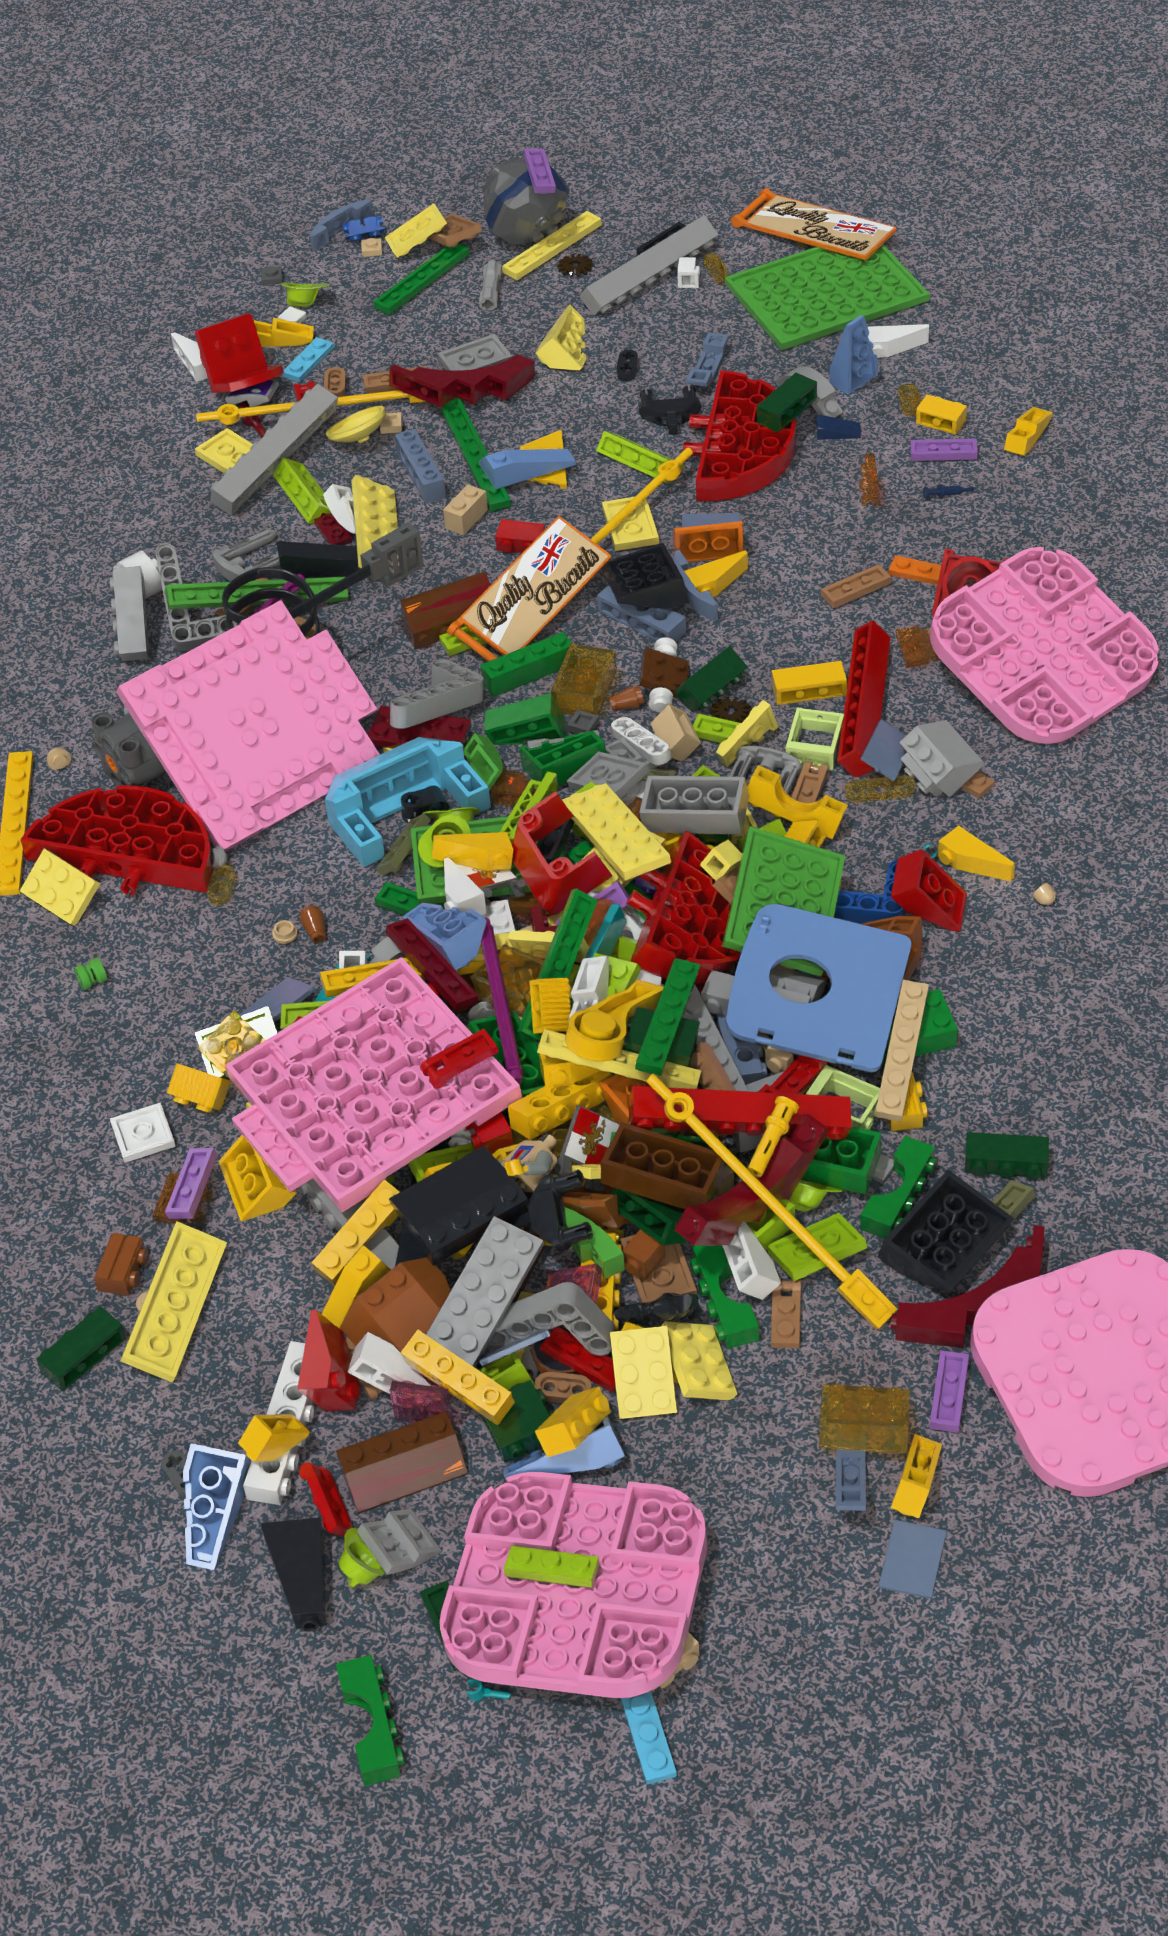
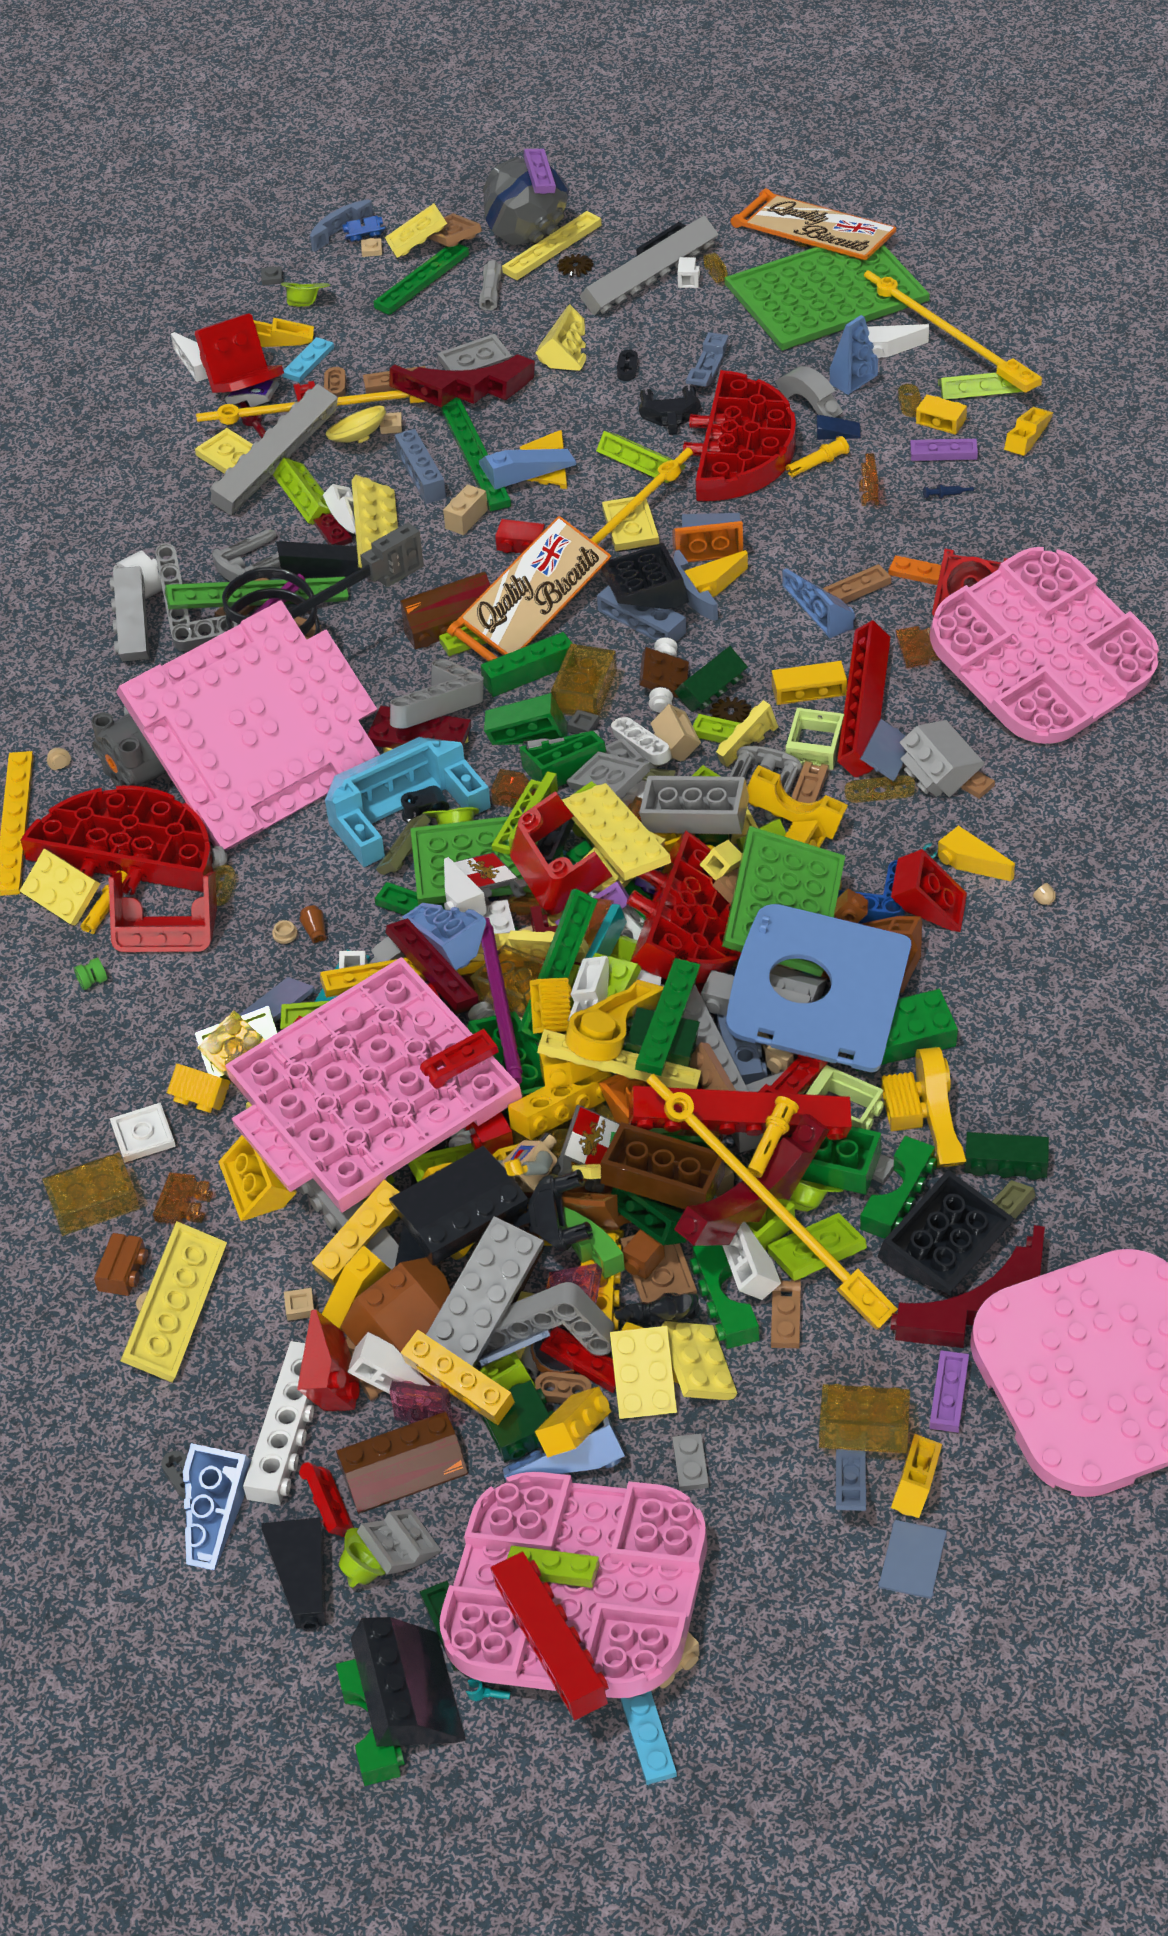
dark green brick [36,1306,126,1392] -> none
medium lavender plate [165,1148,217,1219] -> none
yellow slope [238,1414,310,1462] -> none
white tile [278,307,307,323] -> none
lime piece [418,815,471,868] -> none
yellow slope [432,832,513,871] -> none
bright green slope [463,733,503,791] -> none
dark orange cone [609,685,645,711] -> none
dark green brick [756,372,817,433] -> none
tan plate [875,980,929,1122] -> none
none -> clear yellow brick [42,1152,140,1236]
none -> yellow pin [80,870,127,934]
none -> windscreen [108,871,217,952]
none -> tan plate [284,1288,314,1321]
none -> black slope [351,1617,465,1747]
none -> red brick [490,1551,609,1721]
none -> light grey plate [672,1434,709,1491]
none -> medium blue wedge [782,568,855,638]
none -> yellow pin [785,436,850,478]
none -> dark orange brick [834,888,868,923]
none -> yellow bar [864,270,1042,393]
none -> yellow animal [915,1047,966,1168]
none -> lime fence [938,373,1023,400]

